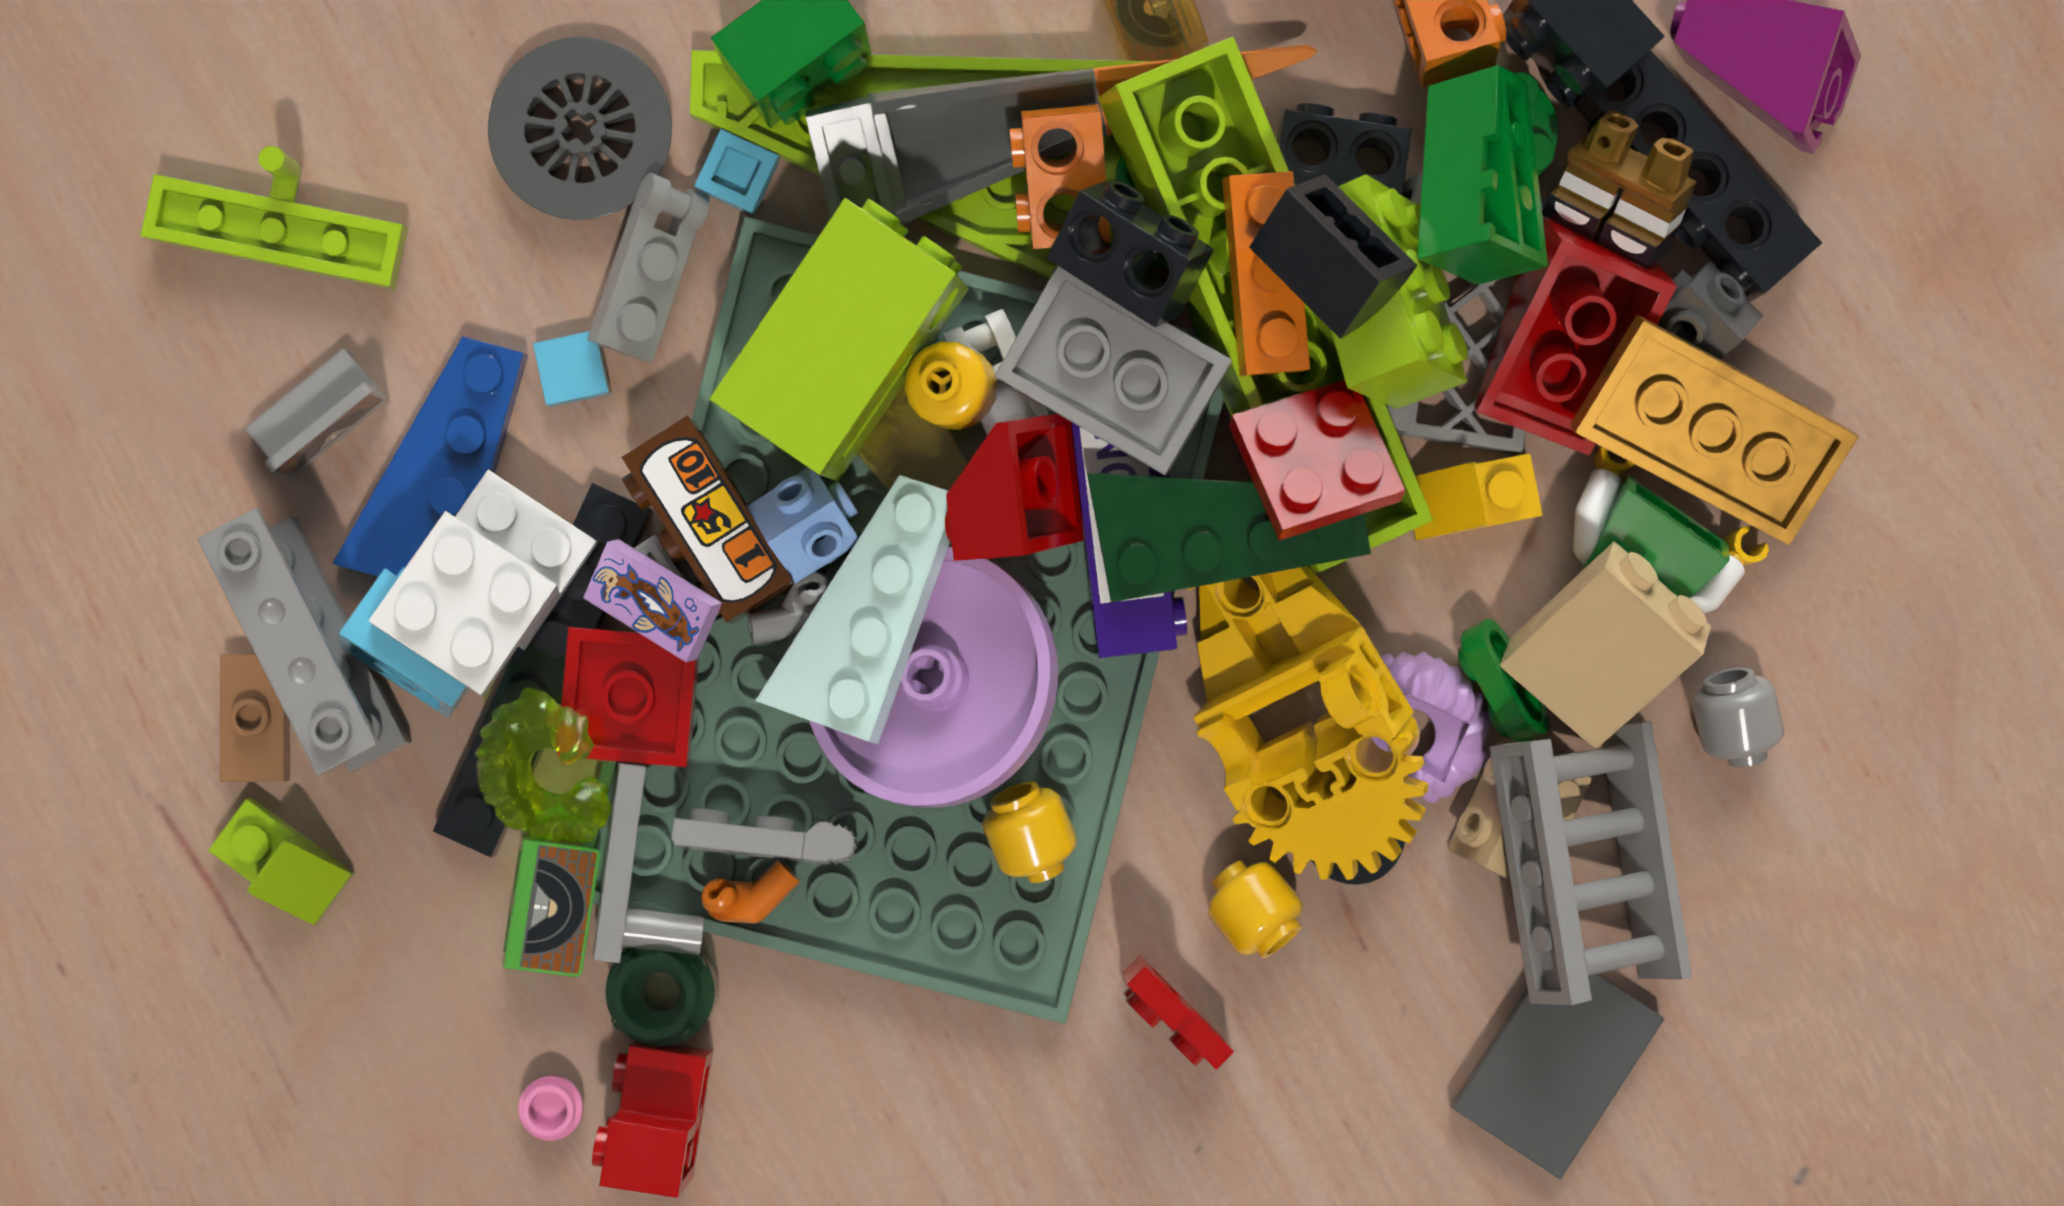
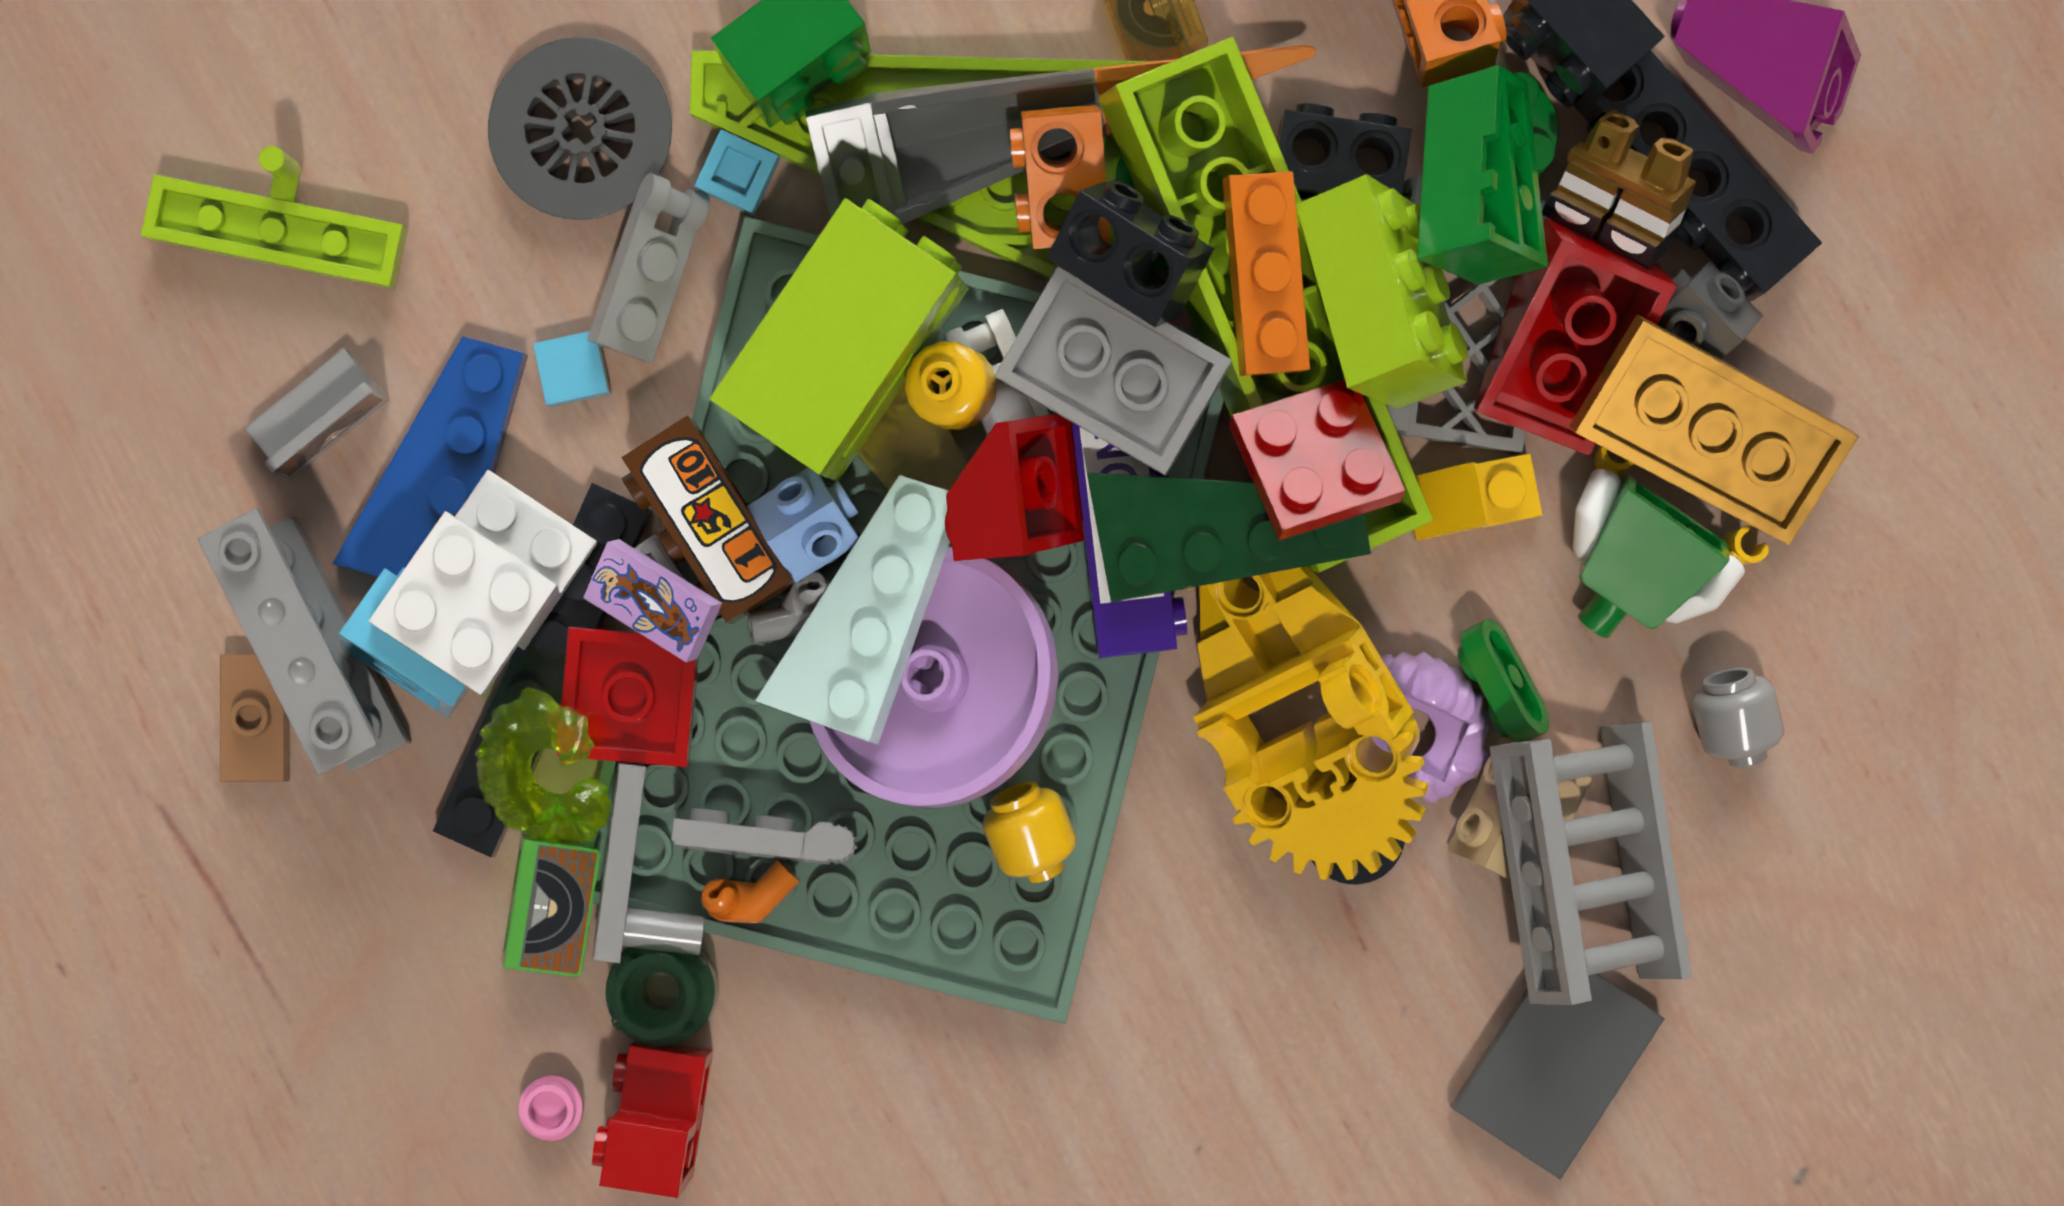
lime slope [208,798,354,925] -> none
red plate [1122,955,1234,1070] -> none
yellow head [1208,860,1303,958] -> none
black brick [1249,174,1418,339] -> none
tan brick [1499,541,1711,749] -> none

